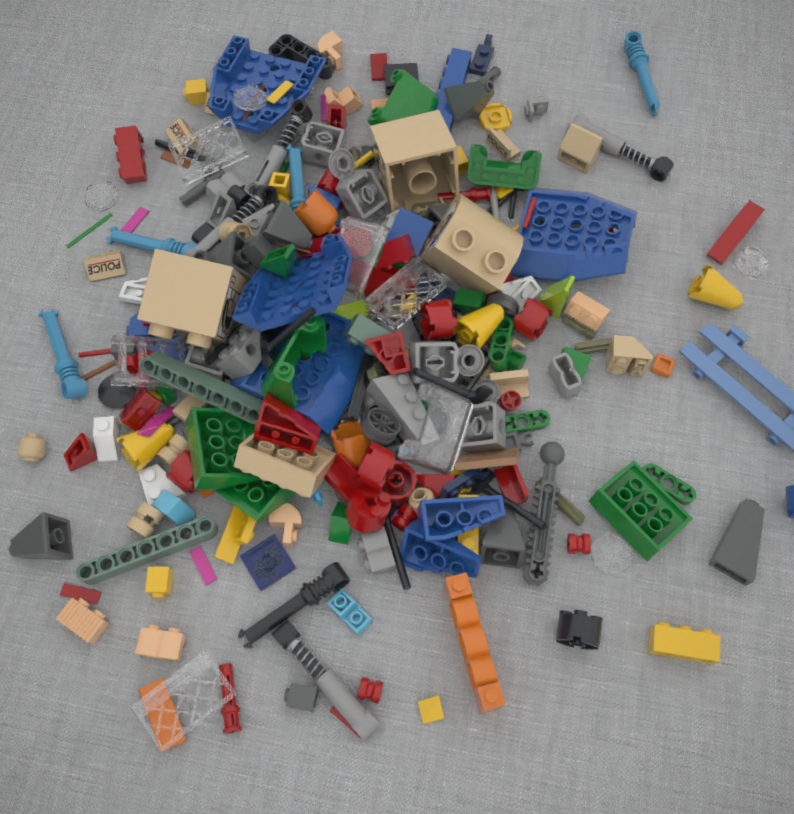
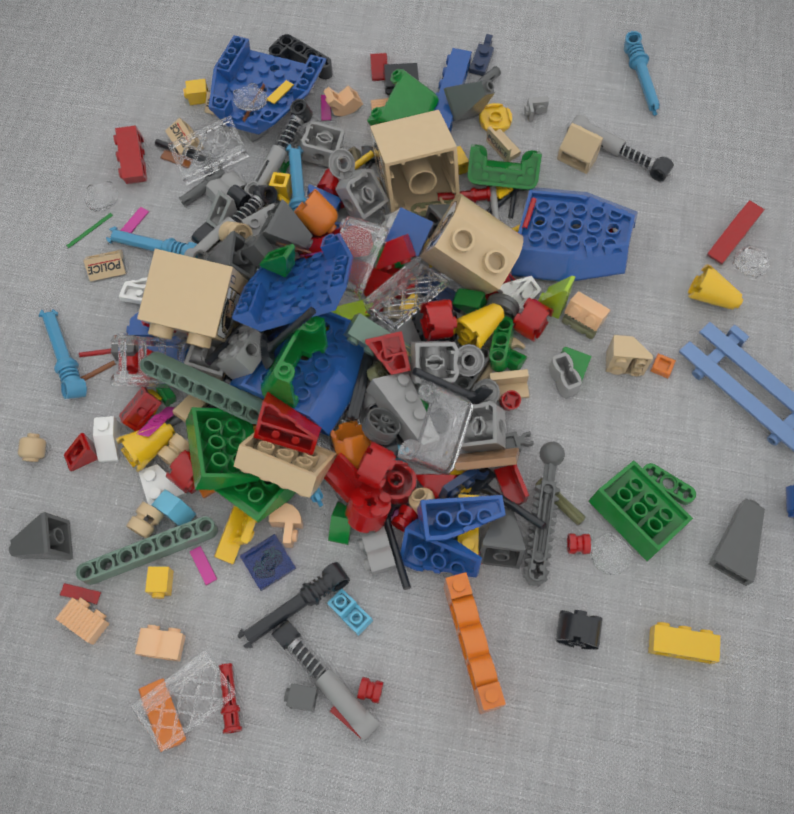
black dish [98,373,136,408] -> none
light nougat brick [318,30,343,71] -> none
red slope [327,105,347,141] -> none
yellow slope [418,695,444,724] -> none
green beam [505,410,550,434] -> none
olive axle [574,335,627,353] -> none

